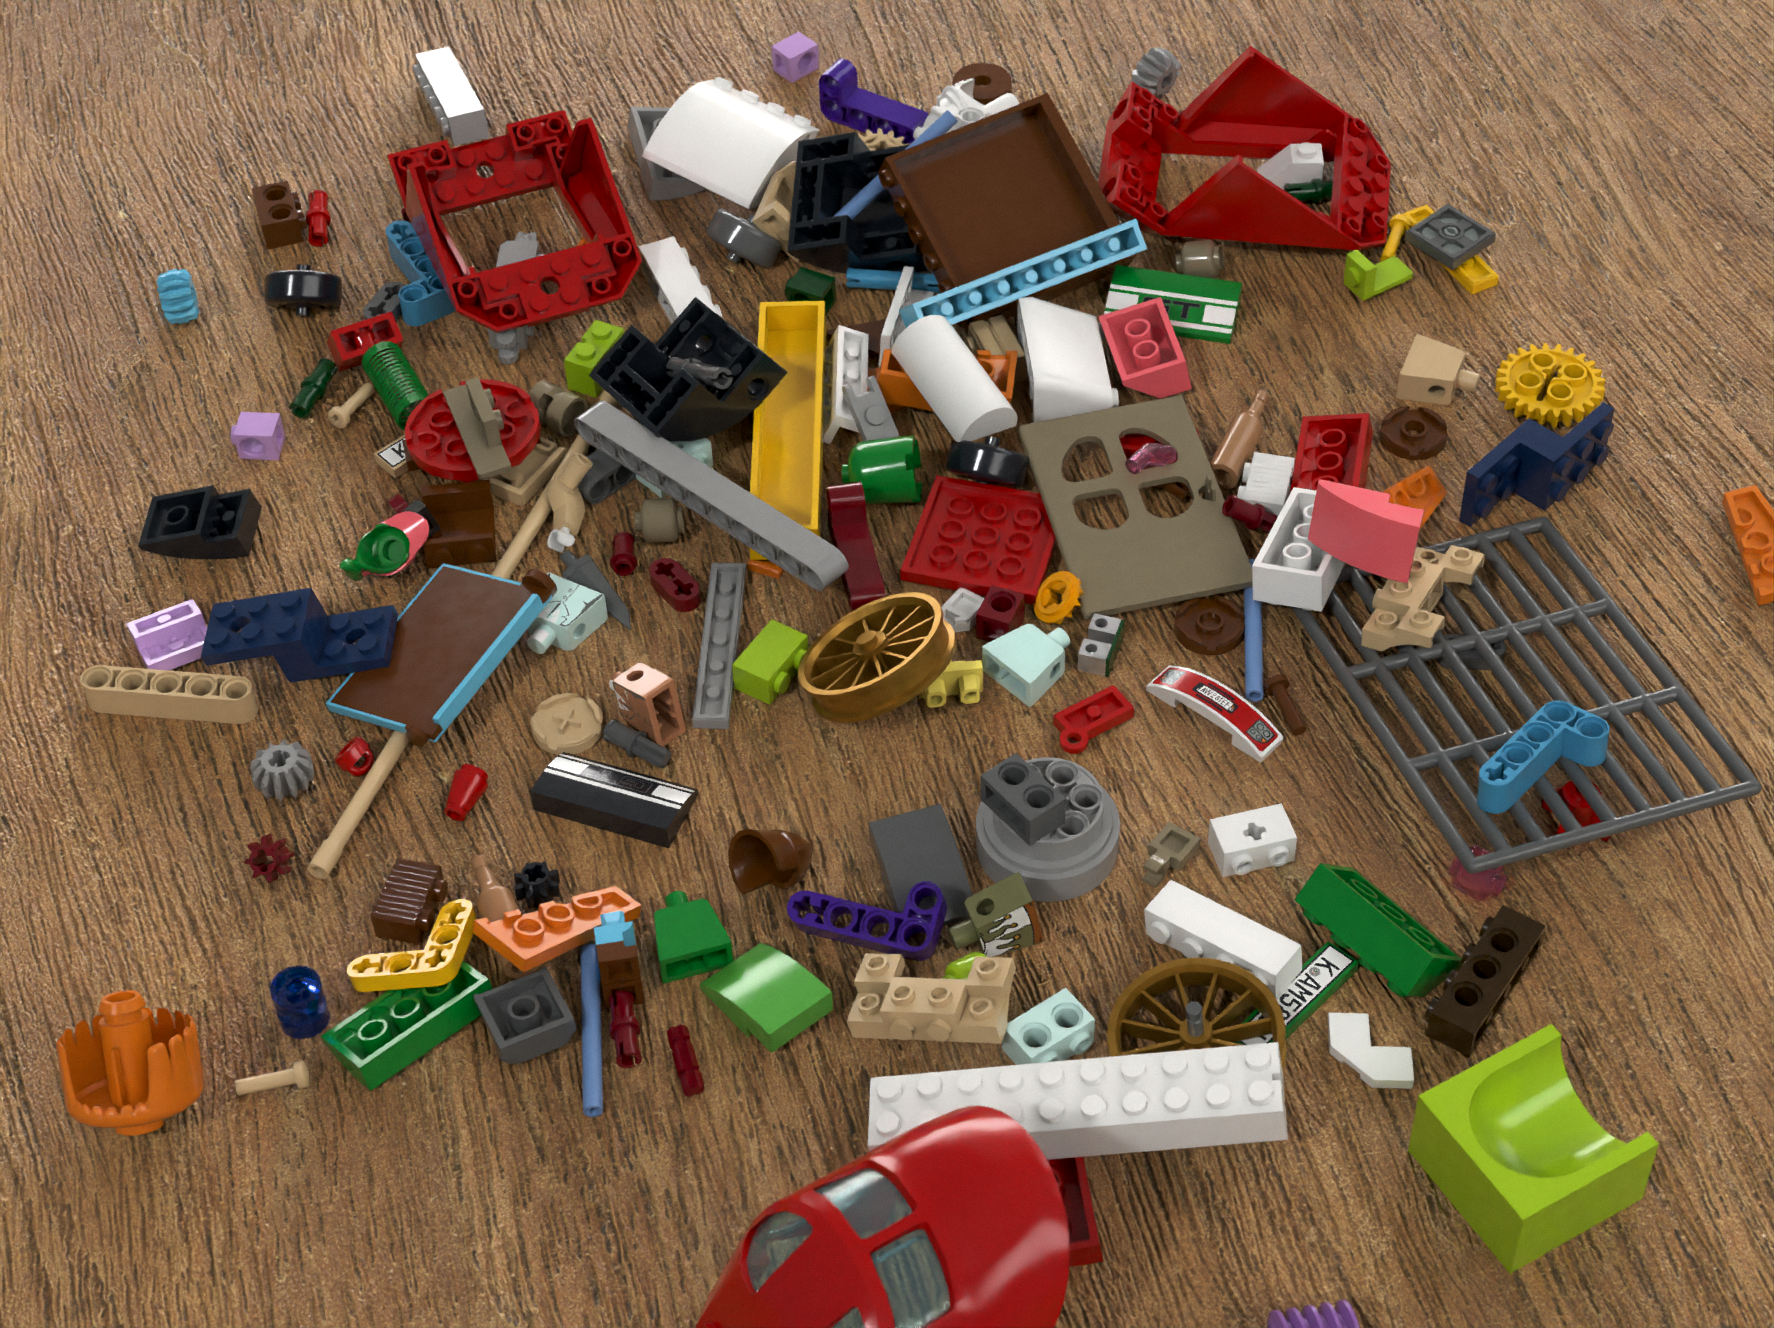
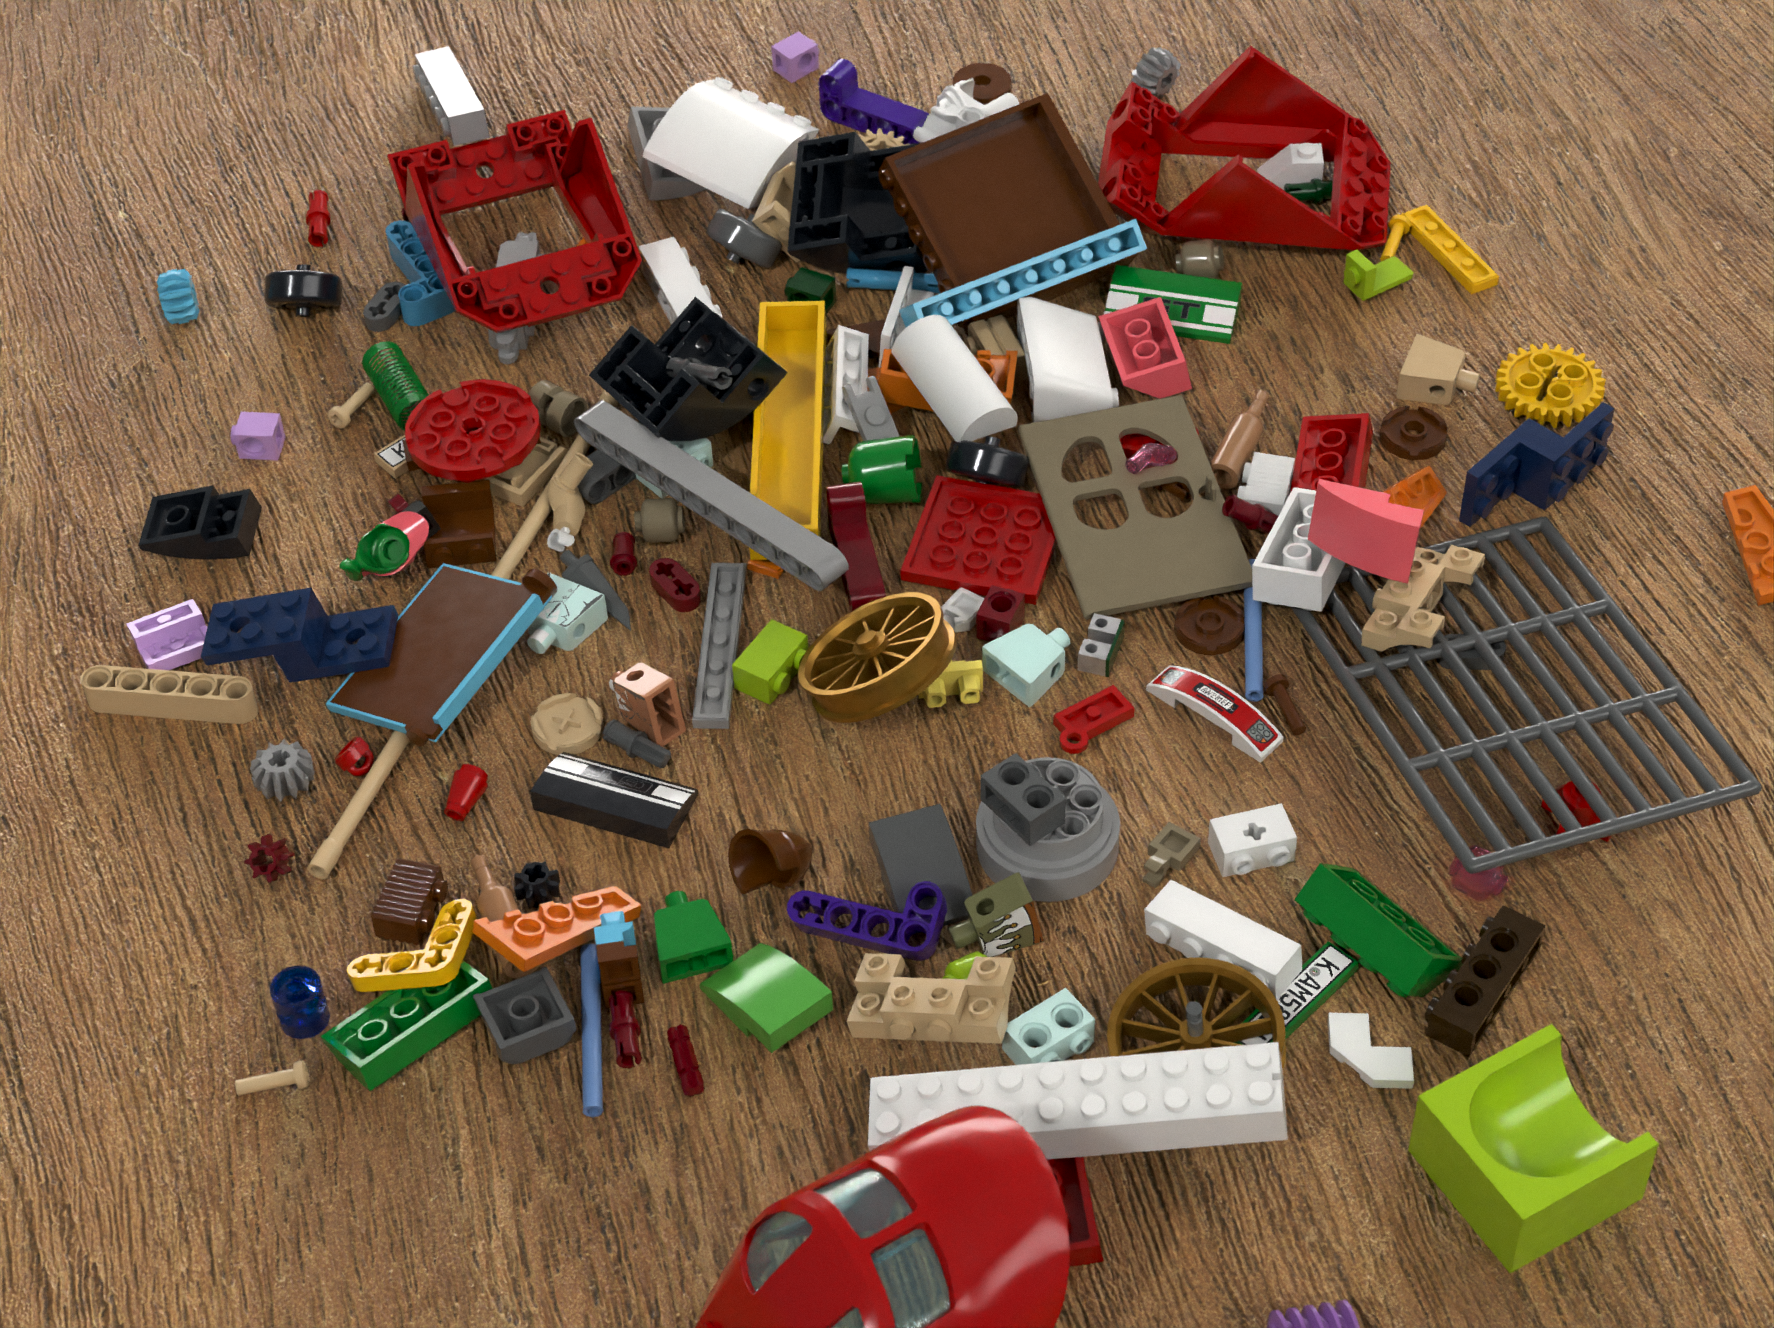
orange piece [56,990,204,1136] -> none
reddish brown brick [251,180,307,250] -> none
dark green pin [289,358,338,419] -> none
red brick [327,311,404,372] -> none
dark tan bracket [443,377,512,480] -> none
lime piece [564,320,625,398] -> none
medium blue piece [833,110,958,220] -> none
light orange gear [1033,571,1084,625] -> none
dark grey piece [1404,204,1496,270] -> none
dark azure beam [1477,701,1609,814] -> none

